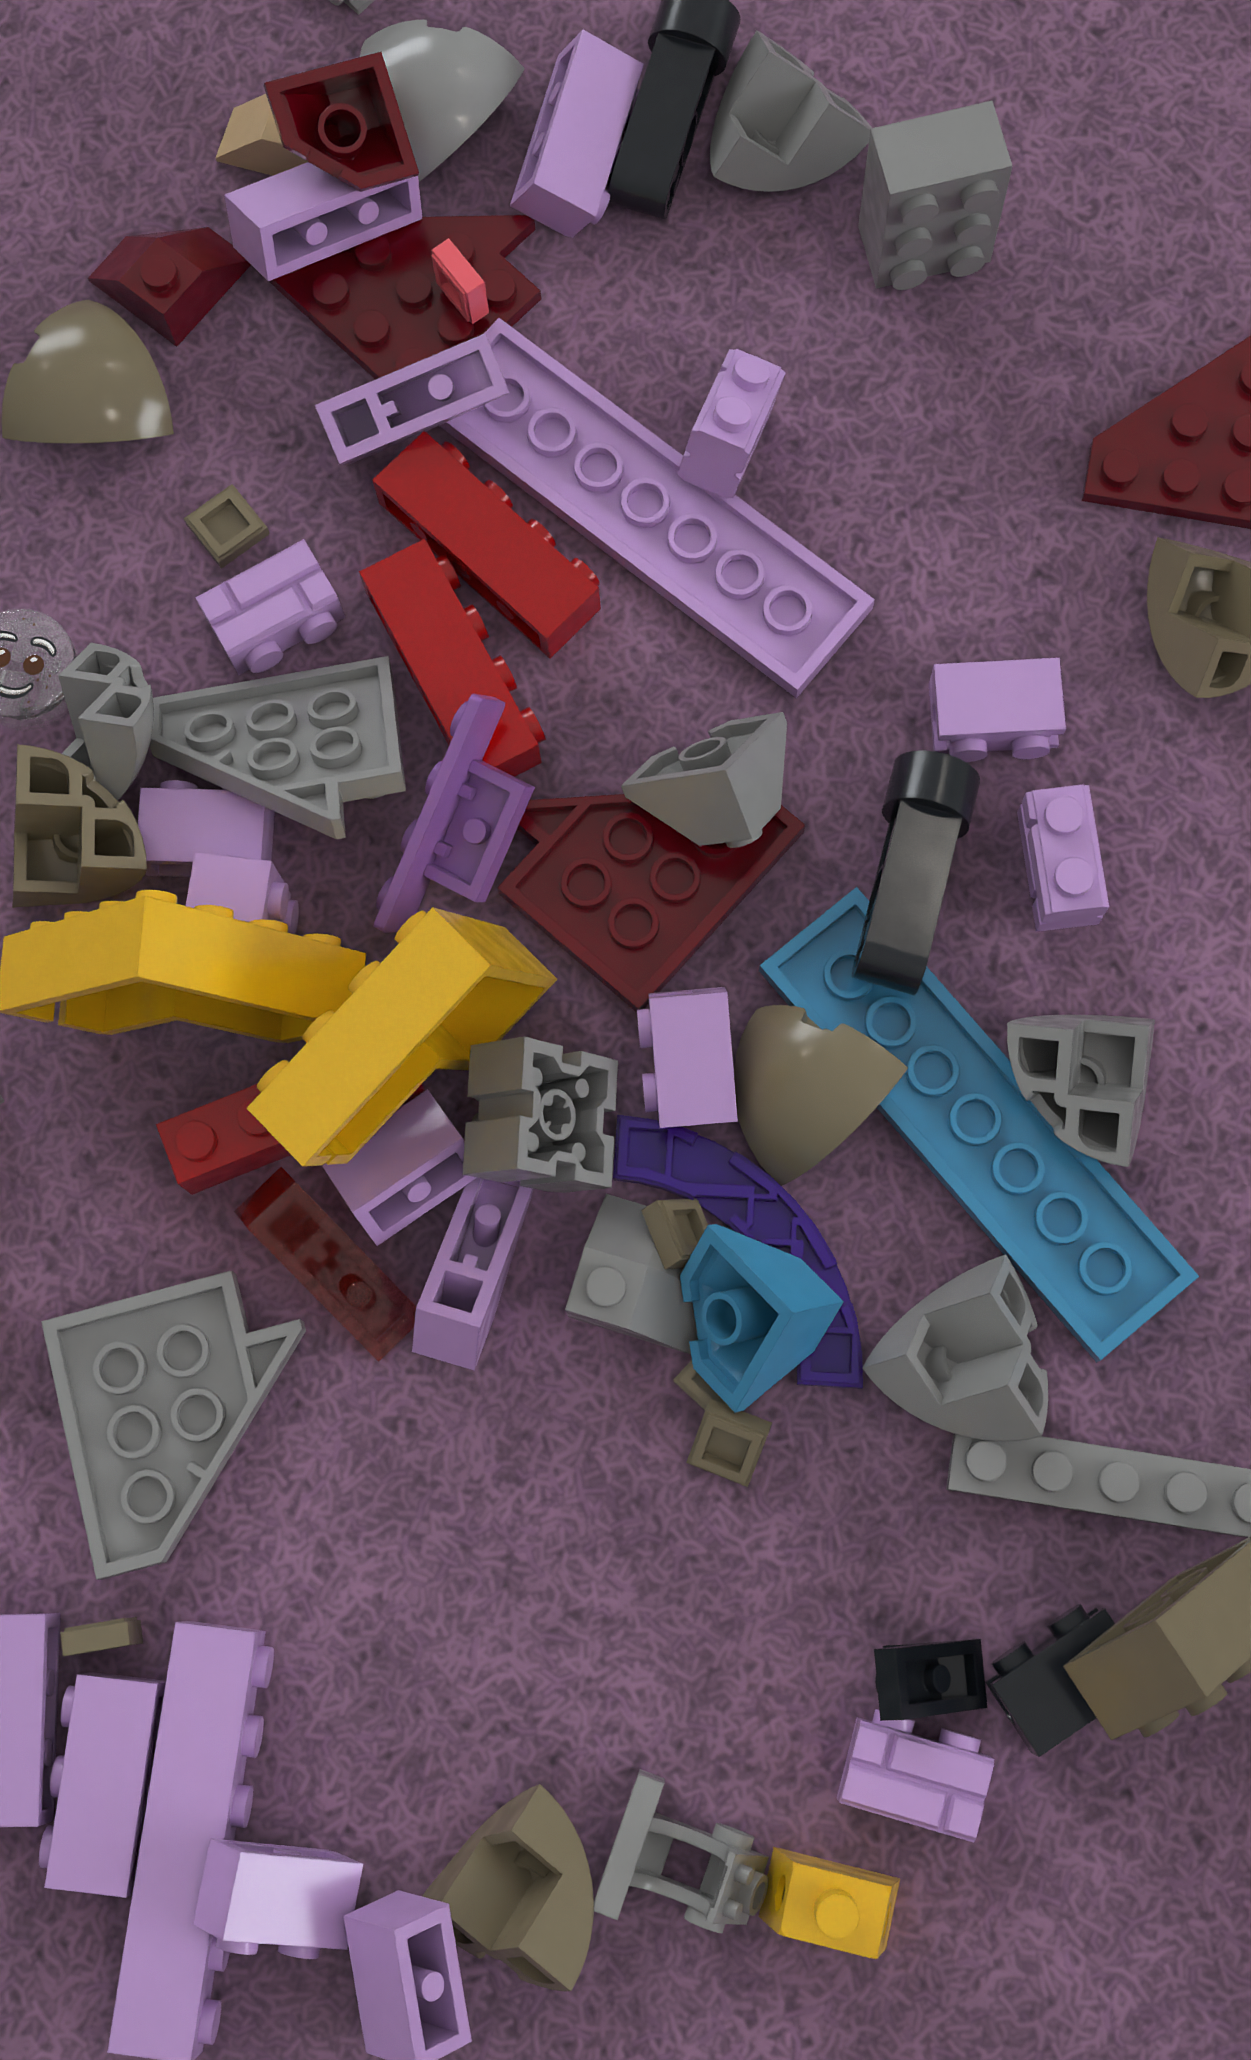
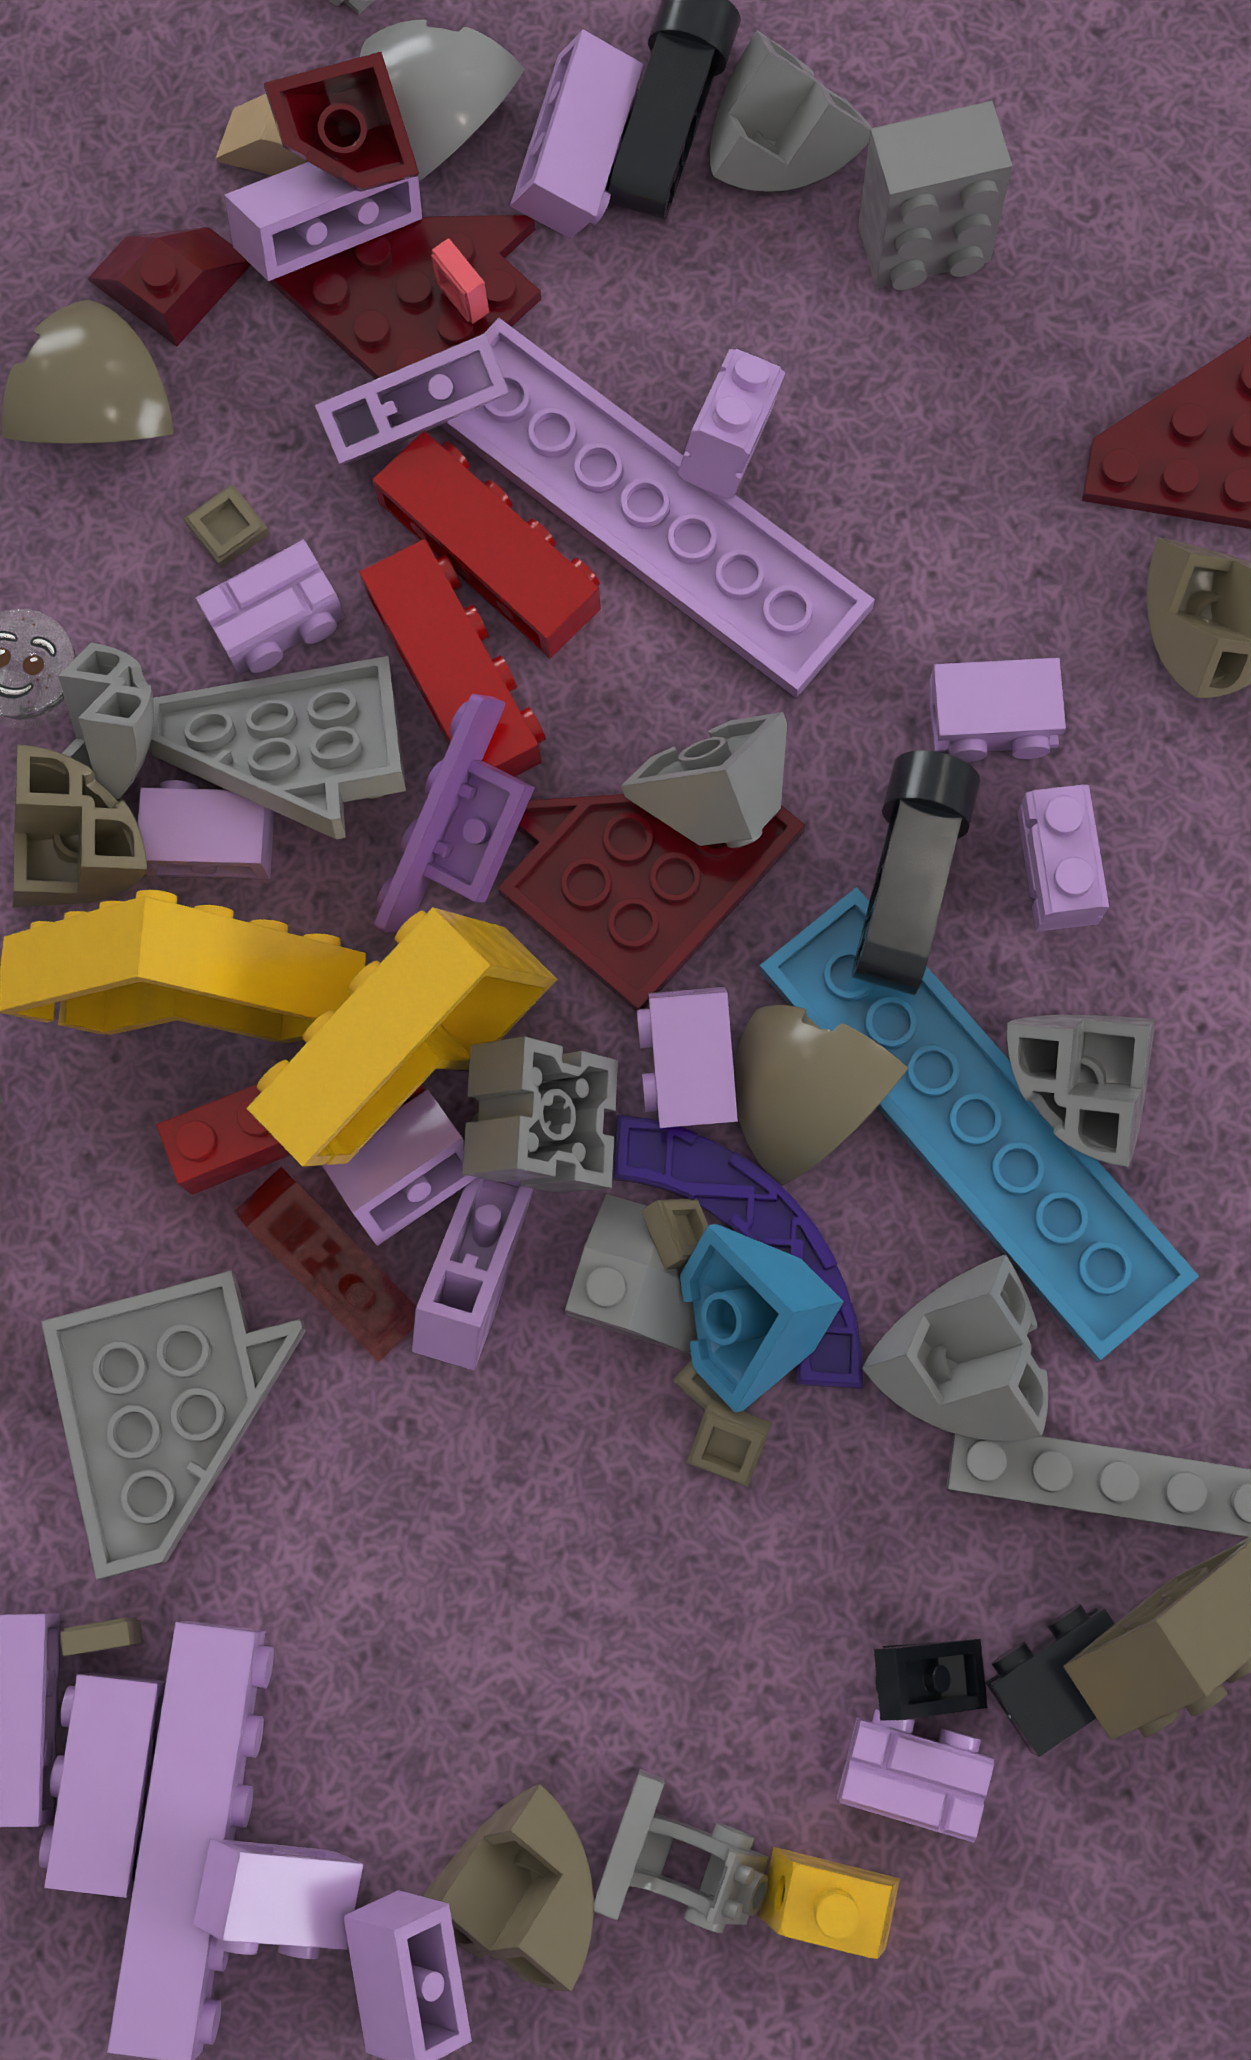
lavender brick [186,852,299,934] -> none

